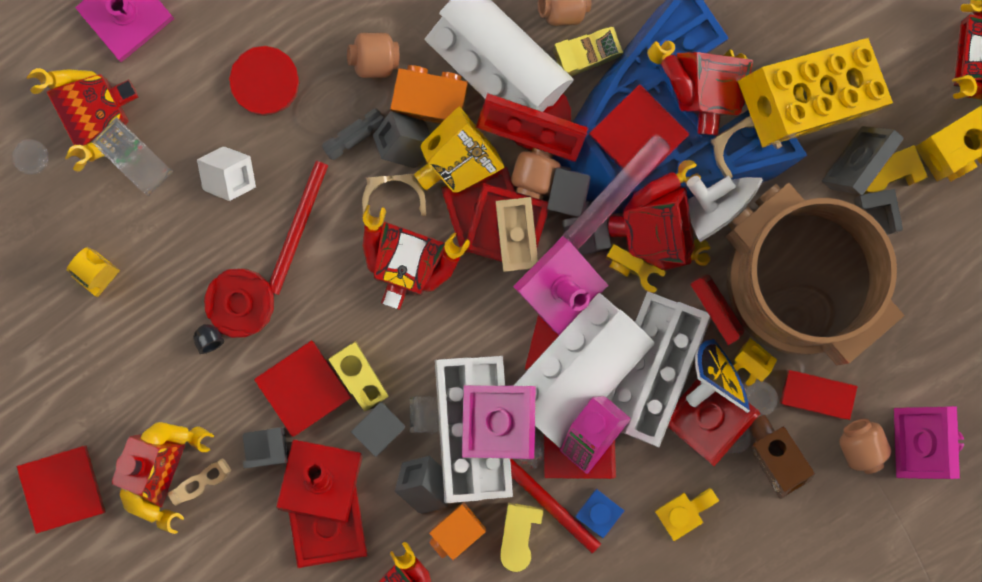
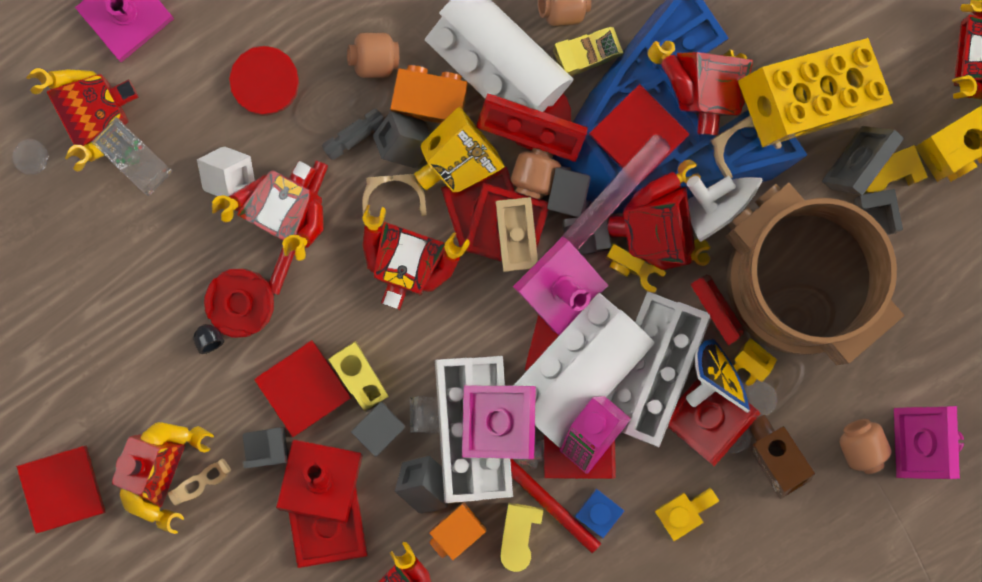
yellow leg [67,247,120,297] -> none
red tile [780,370,858,420] -> none
none -> torso [212,161,324,261]

